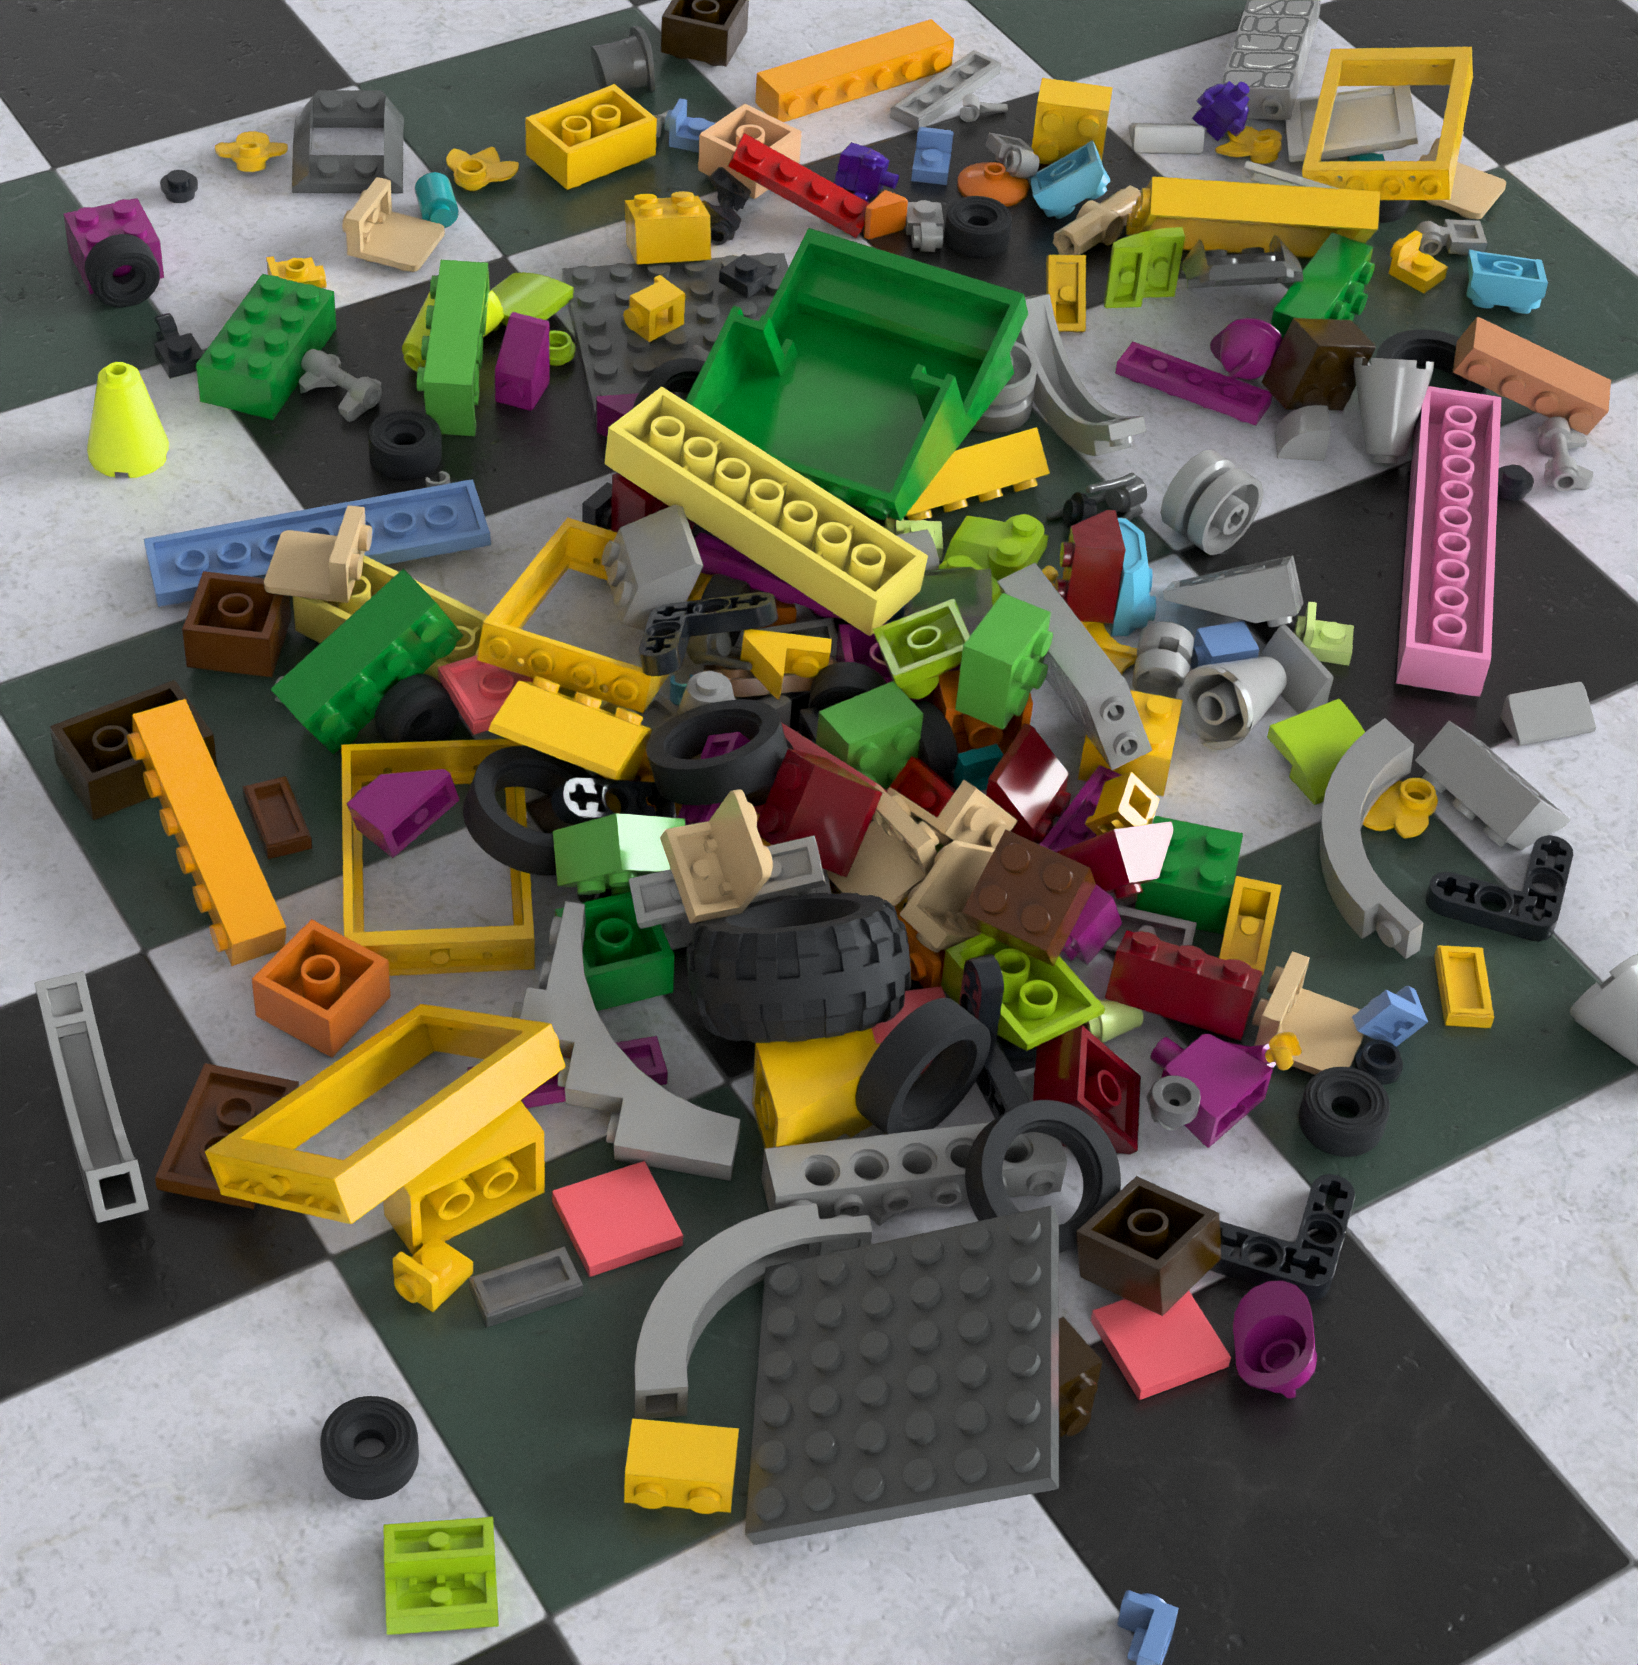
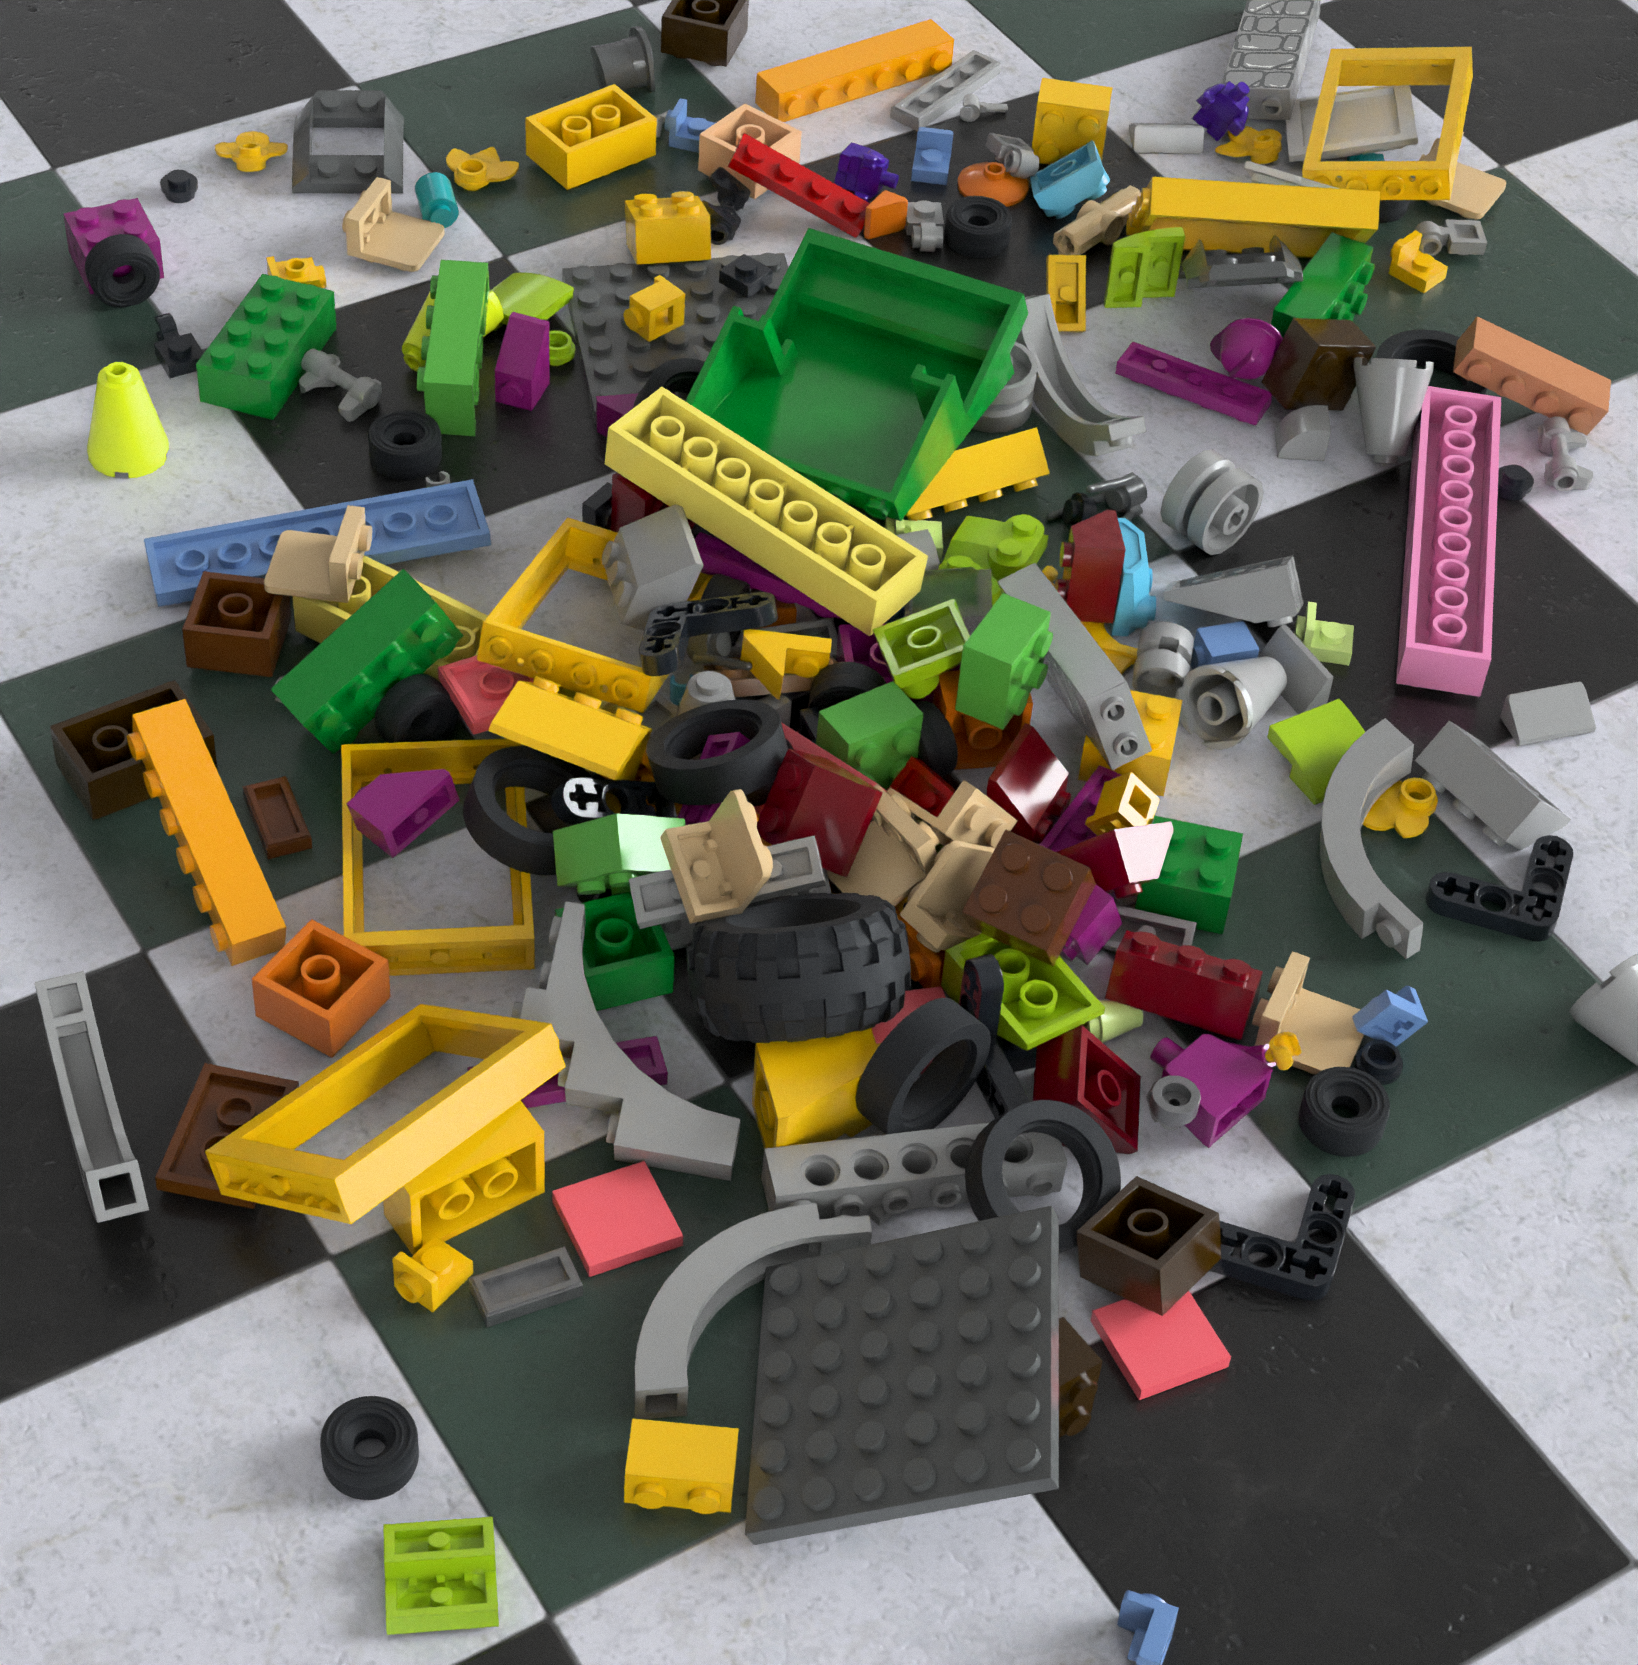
teal plate [953,744,1004,791] -> none
yellow slope [1219,876,1282,976] -> none
magenta piece [1233,1281,1317,1399] -> none
yellow tile [1434,945,1494,1028] -> none
medium azure slope [1466,249,1548,314] -> none

